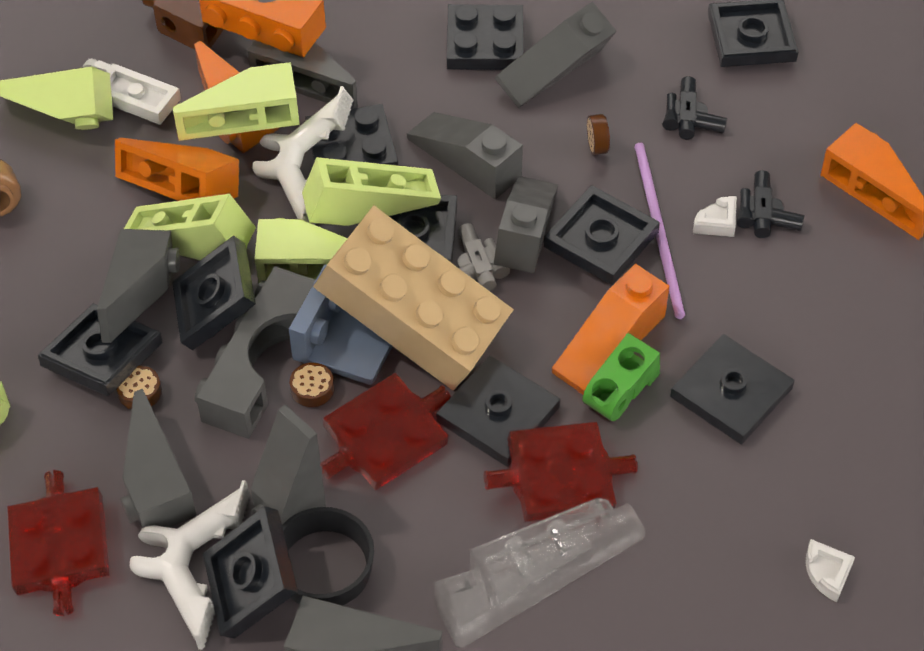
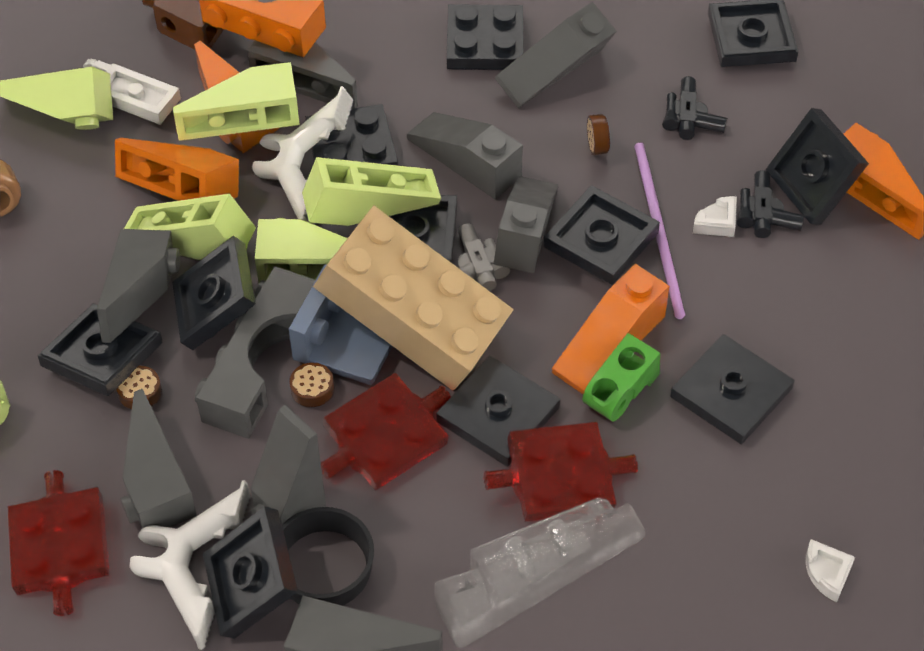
none -> black plate [765,108,869,225]

